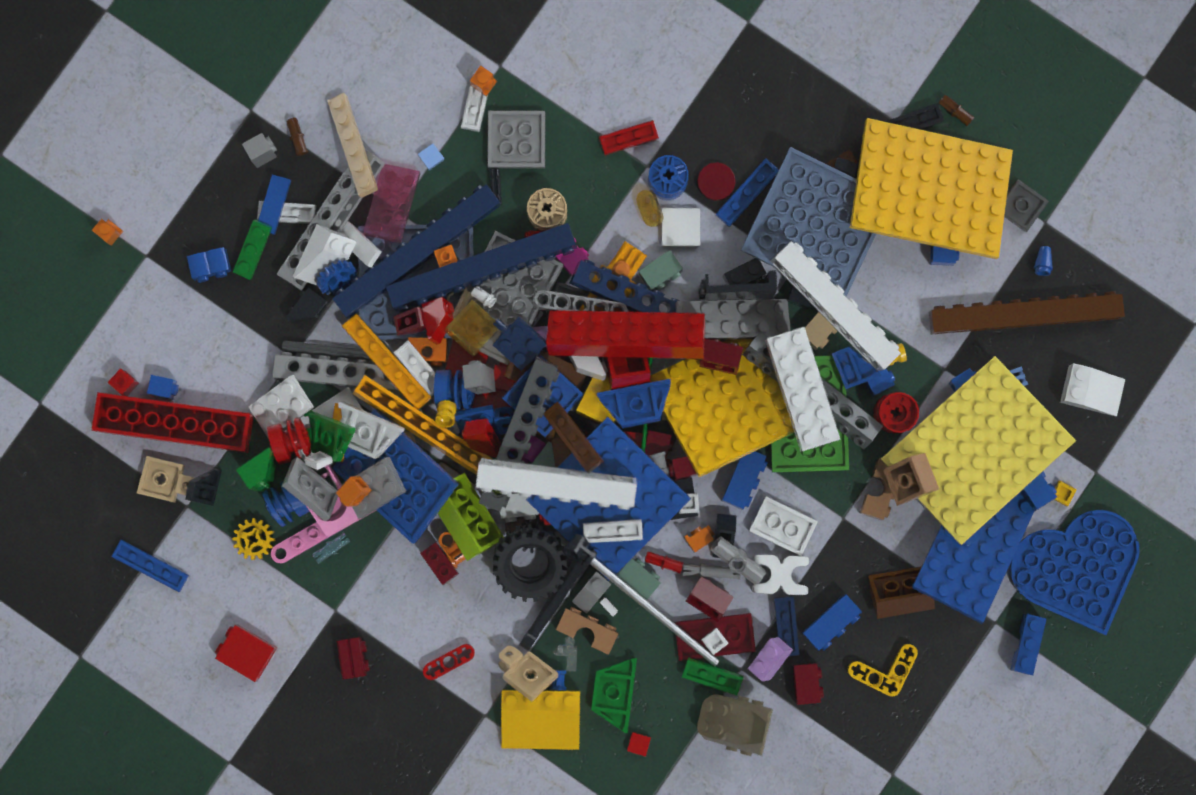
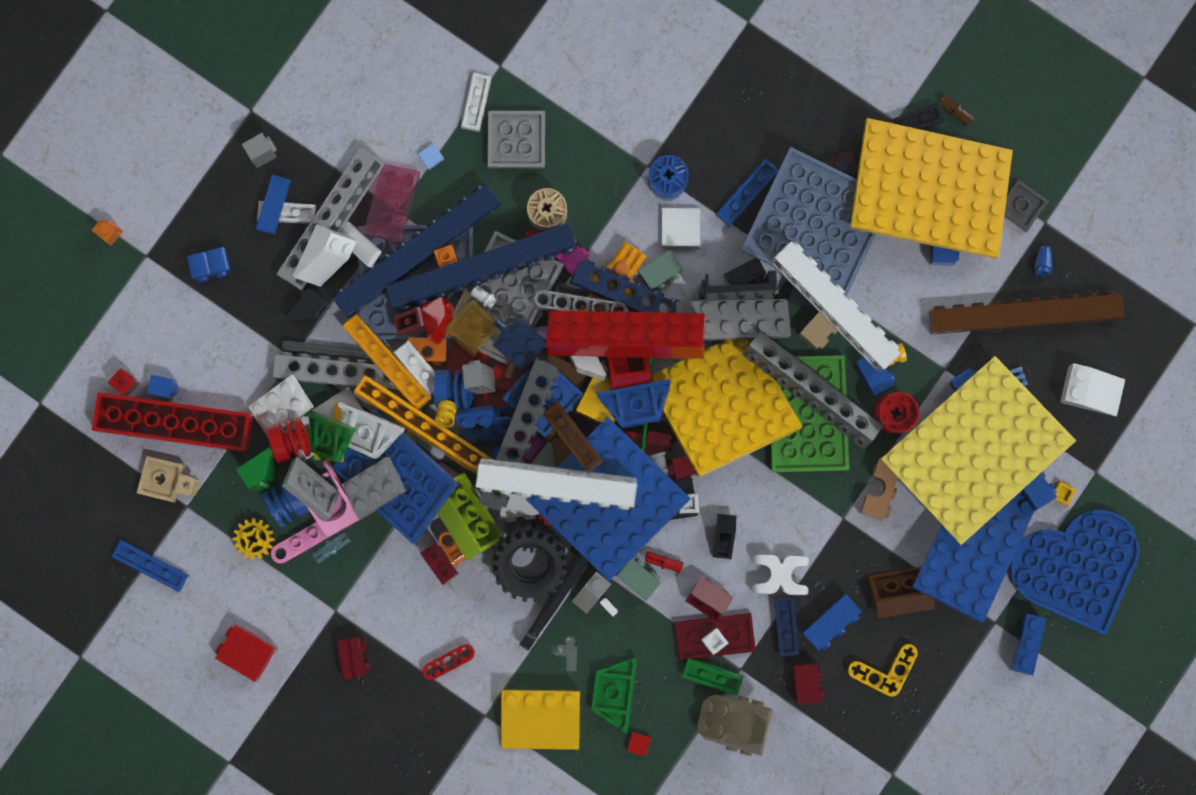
black wing [185,468,222,506] -> none
green plate [233,219,273,280] -> none
reddish brown axle [287,117,308,156] -> none
white tile [305,451,333,470] -> none
blue gear [316,260,357,295] -> none
tan plate [327,93,378,198] -> none
orange brick [336,476,372,507] -> none
red slope [462,419,501,458] -> none
orange brick [470,65,497,97] -> none
black axle [490,168,502,205] -> none
tan plate [499,646,558,701] -> none
blue bush [549,670,567,690] -> none
medium nougat arch [556,607,619,655] -> none
flat silver piece [563,534,719,666] -> none
white tile [583,519,643,543] -> none
red tile [599,120,659,155] -> none
clear yellow plate [636,190,663,227] -> none
light grey pin [682,563,741,580] -> none
orange brick [684,525,715,553] -> none
dark red tile [697,162,736,201] -> none
dark red brick [699,338,743,375] -> none
light grey piece [710,537,766,584] -> none
blue brick [722,451,768,510] -> none
lavender brick [748,637,793,681] -> none
white plate [749,496,818,556] -> none
white brick [765,327,840,452] -> none
blue wing [832,346,881,389] -> none
medium nougat slope [883,453,939,506] -> none

